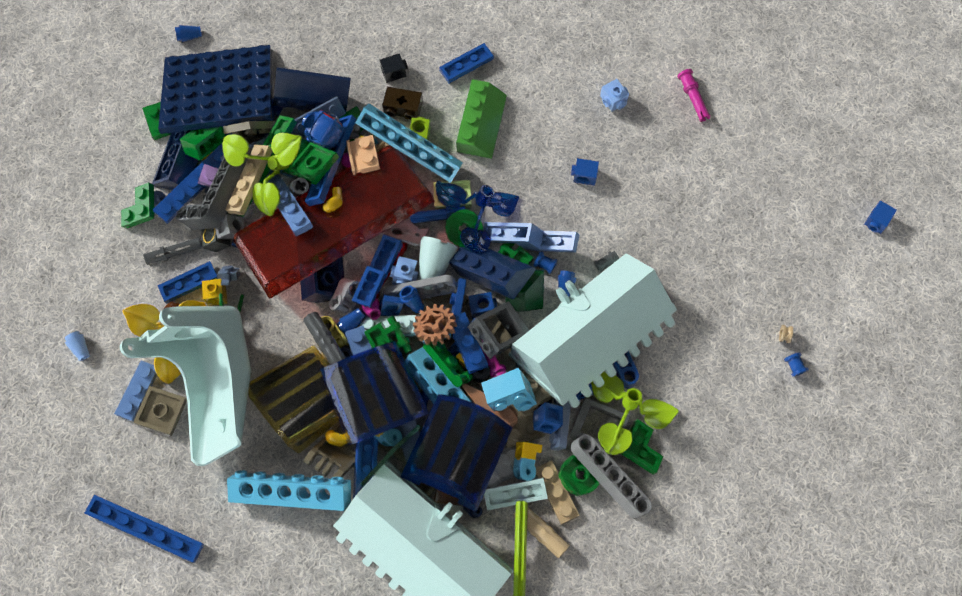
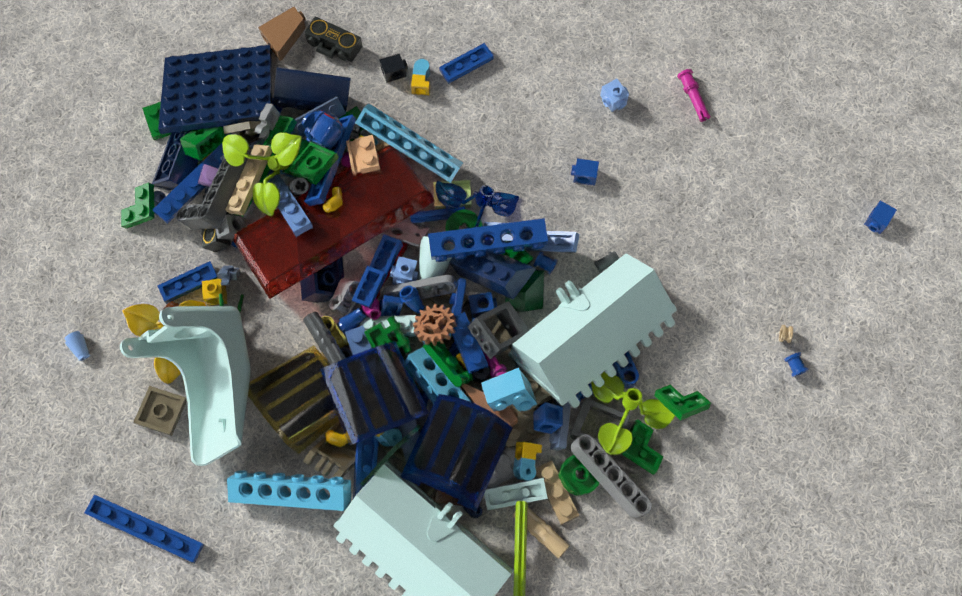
medium blue plate [114,360,157,422] -> none
dark grey pin [143,237,202,265] -> none
blue cone [175,25,202,43] -> none
dark brown brick [382,86,423,120] -> none
lime brick [410,117,431,141] -> none
bright green slope [456,79,507,159] -> none
blue cone [558,271,577,298] -> none
none -> light grey plate [255,103,280,140]
none -> medium nougat slope [258,7,306,61]
none -> pearl dark grey piece [305,16,362,62]
none -> leg [411,59,430,96]
none -> blue brick [428,218,548,262]
none -> green plate [654,384,711,421]

